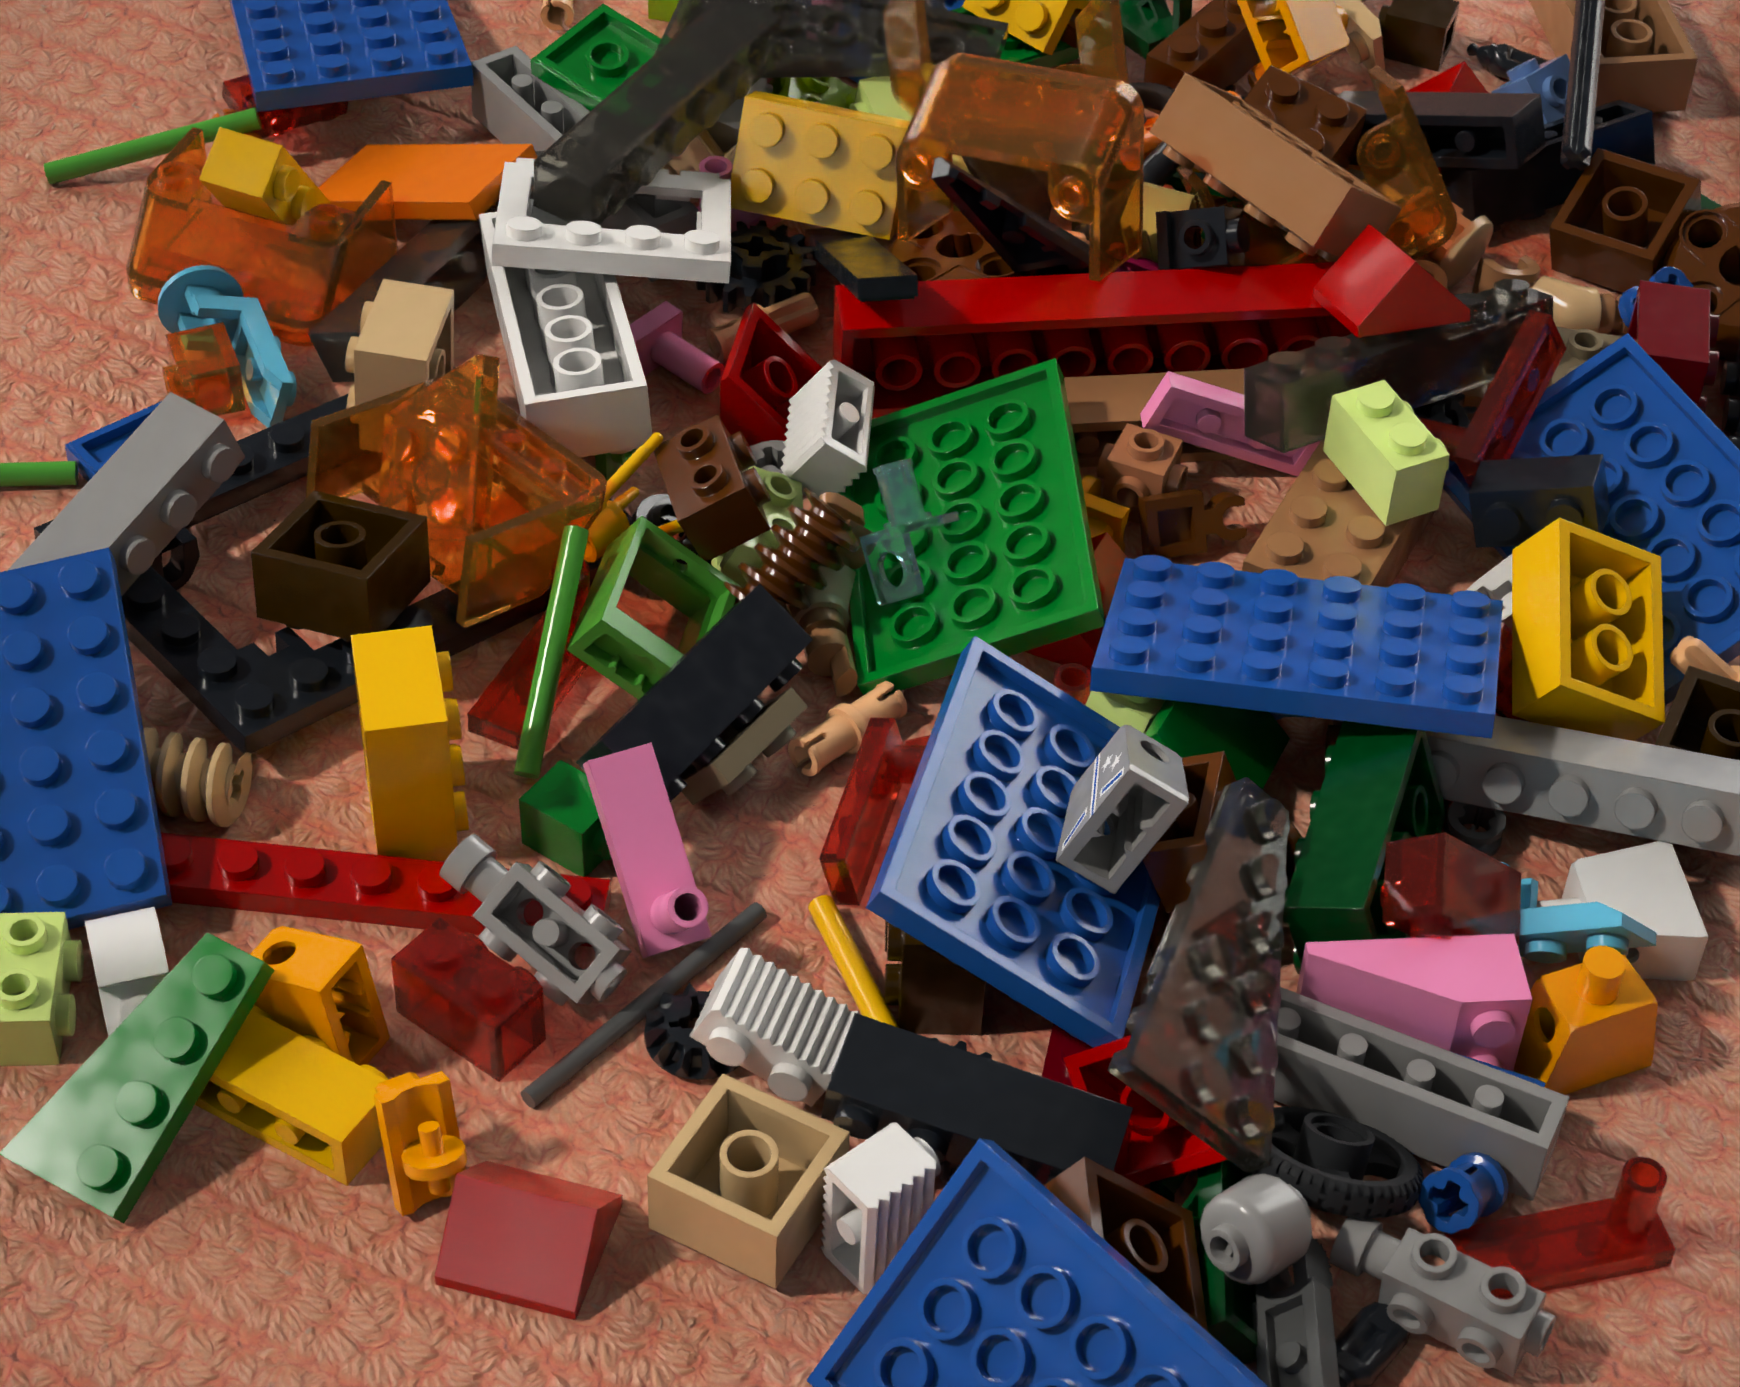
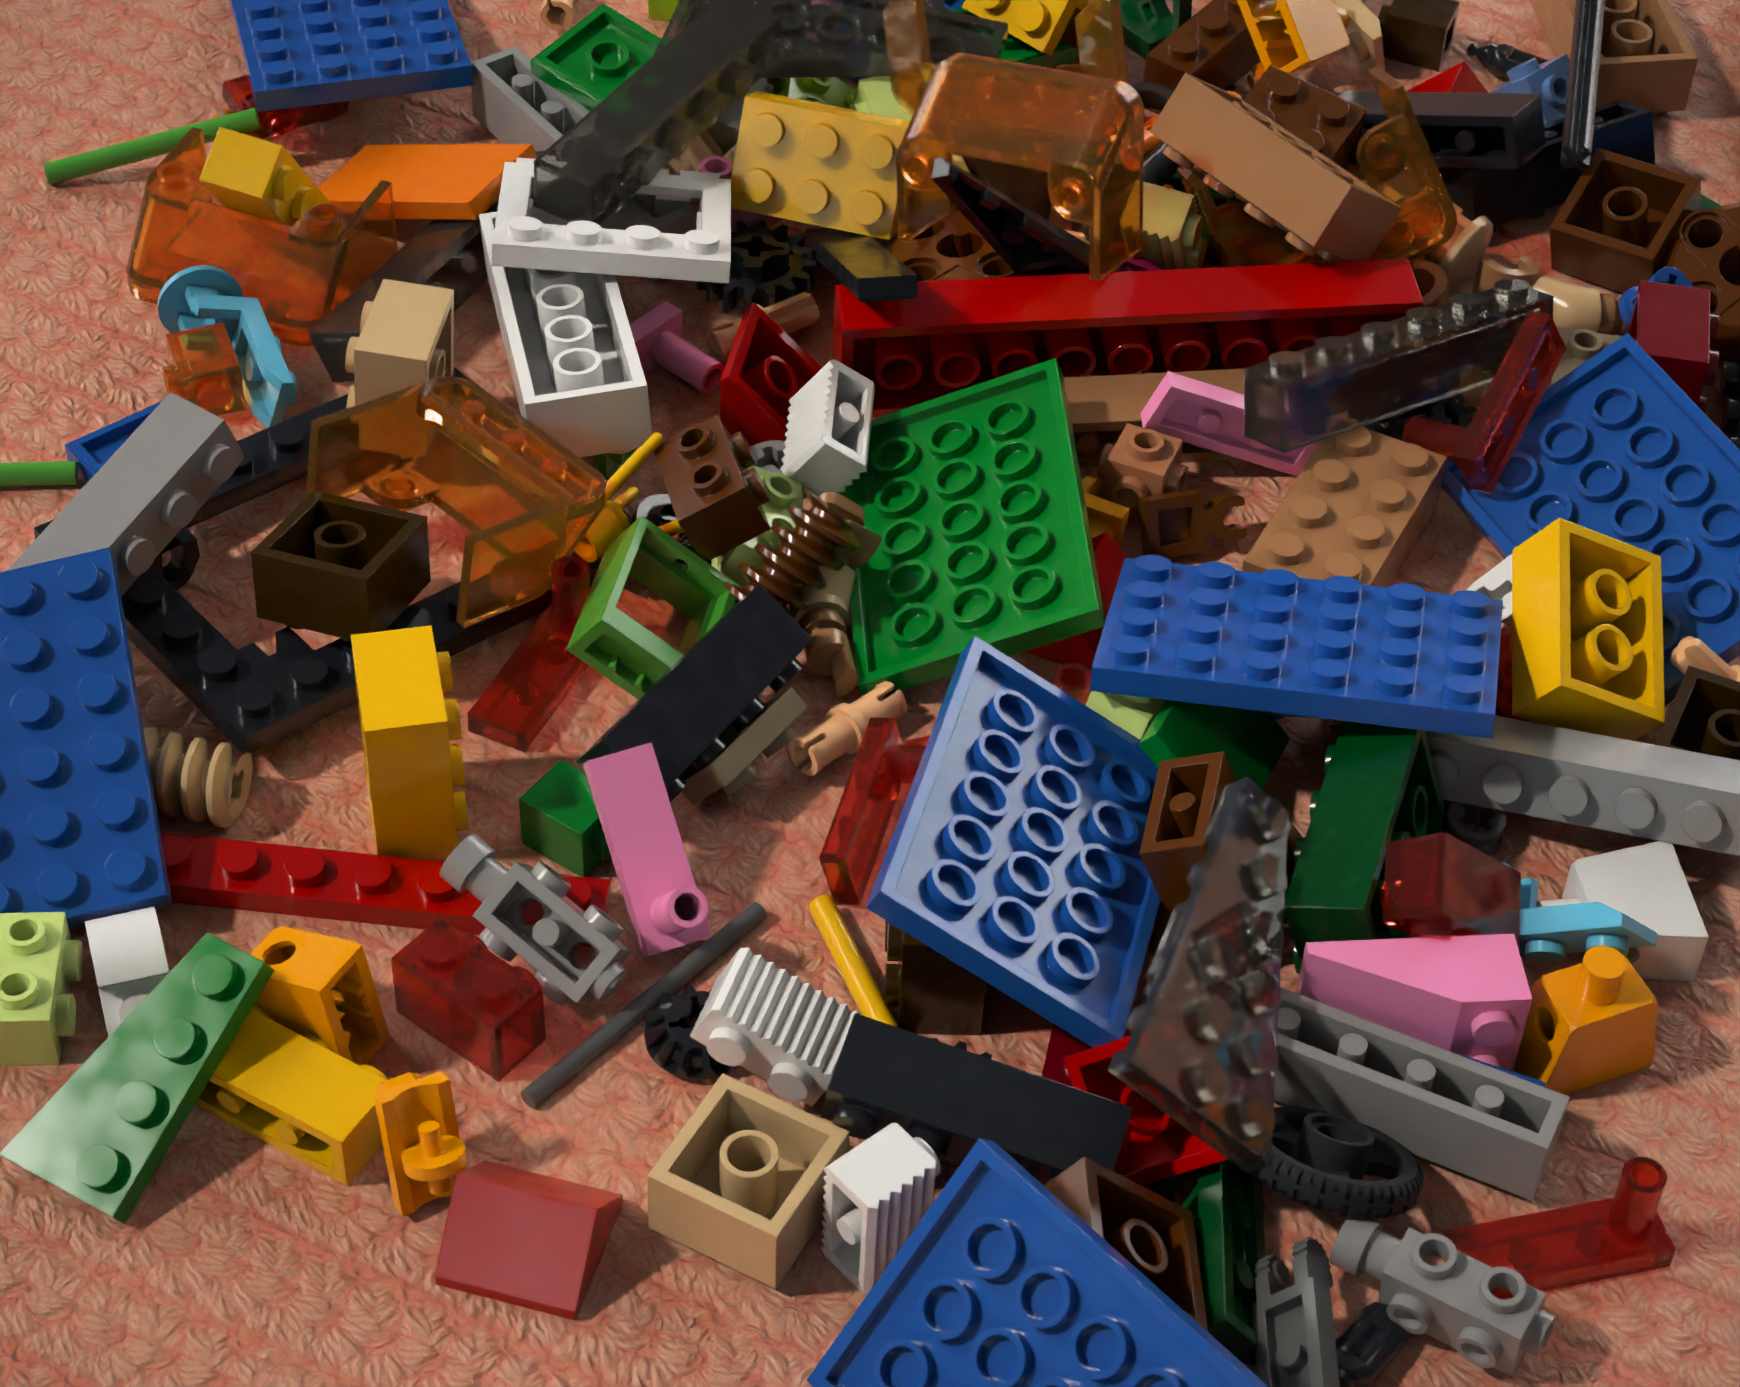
clear orange wing [379,354,500,600] -> none
bright green bar [513,525,589,779] -> none
clear light blue bracket [859,458,960,606] -> none
light grey torso [1056,725,1189,894] -> none
black brick [1156,206,1250,270] -> none
light grey head [1200,1173,1312,1285] -> none
red slope [1314,224,1470,338] -> none
yellowish green brick [1323,380,1450,526] -> none
blue bush [1418,1152,1509,1234] -> none
black brick [1469,454,1610,548] -> none

